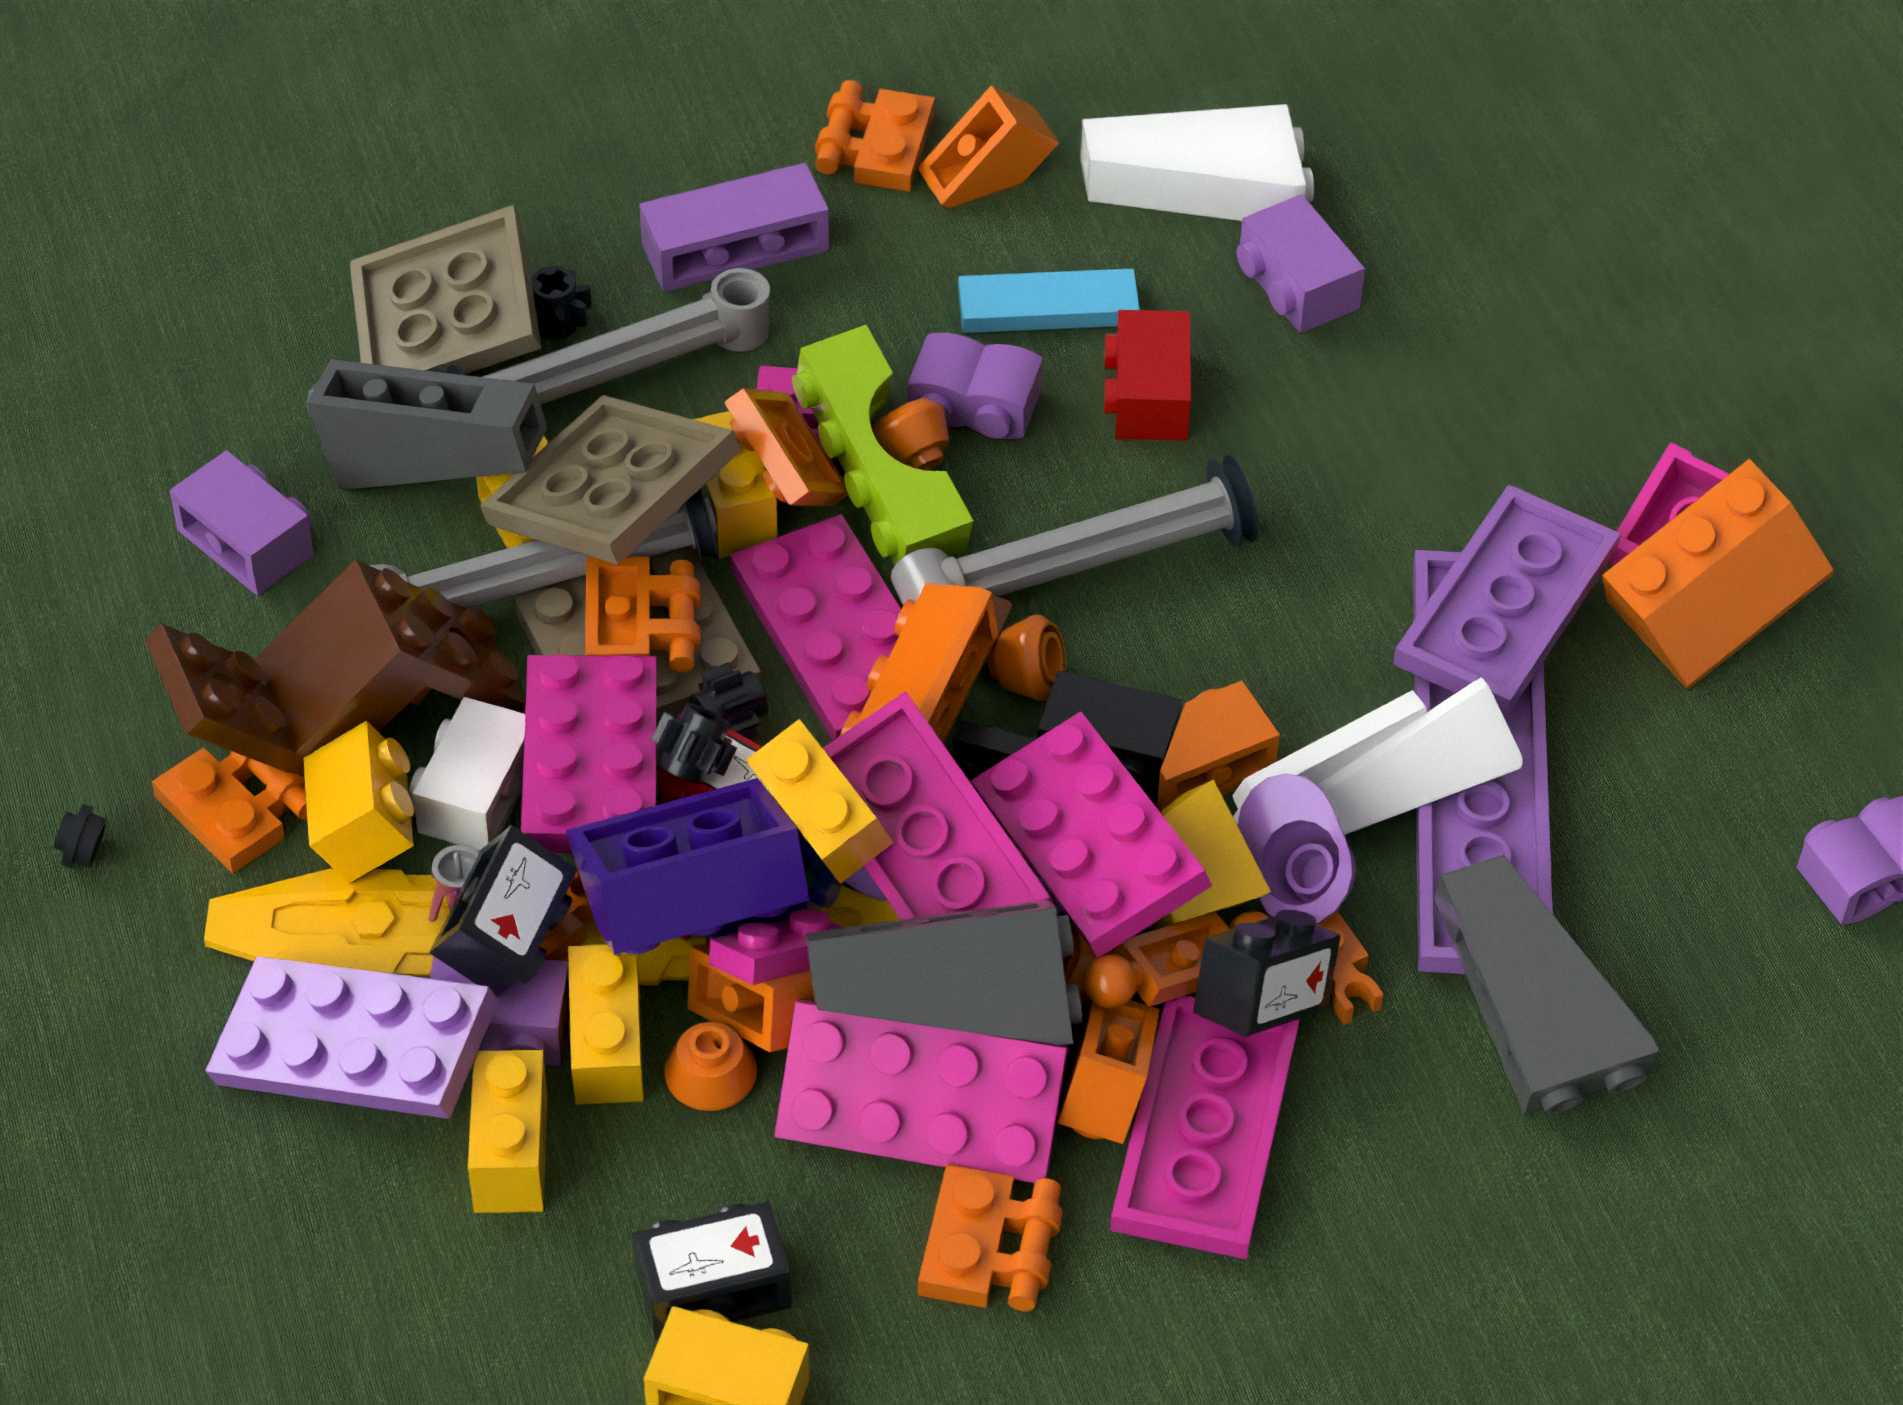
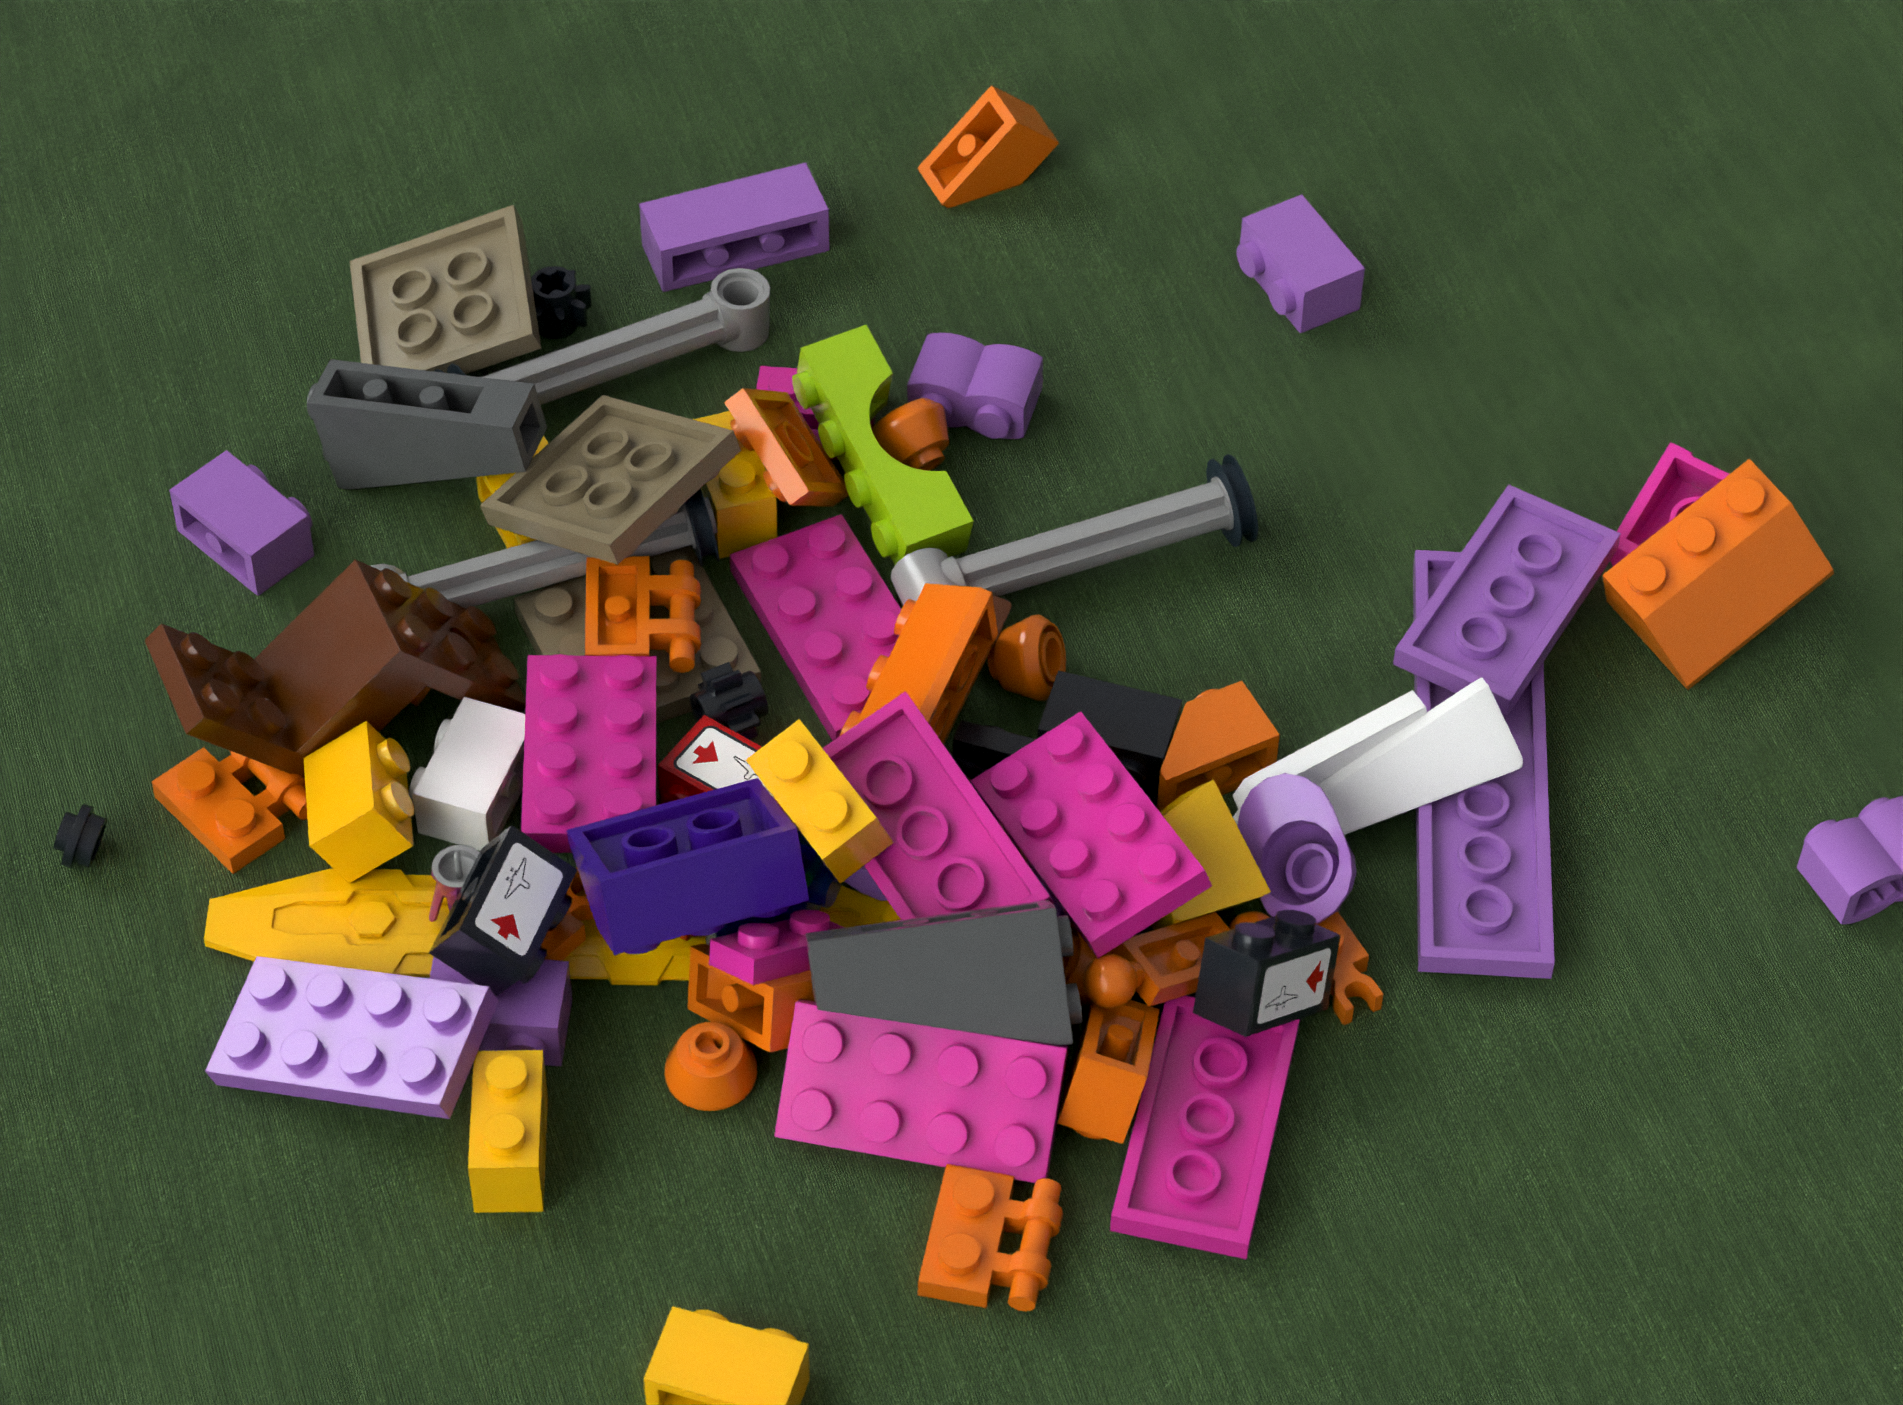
yellow brick [568,944,644,1105] -> none
brick [632,1201,792,1340] -> none
black gear [651,703,738,784] -> none
orange plate [815,80,935,192] -> none
medium azure tile [958,269,1139,333] -> none
white slope [1081,104,1314,221] -> none
red brick [1104,310,1191,441] -> none
dark grey slope [1435,855,1659,1115] -> none

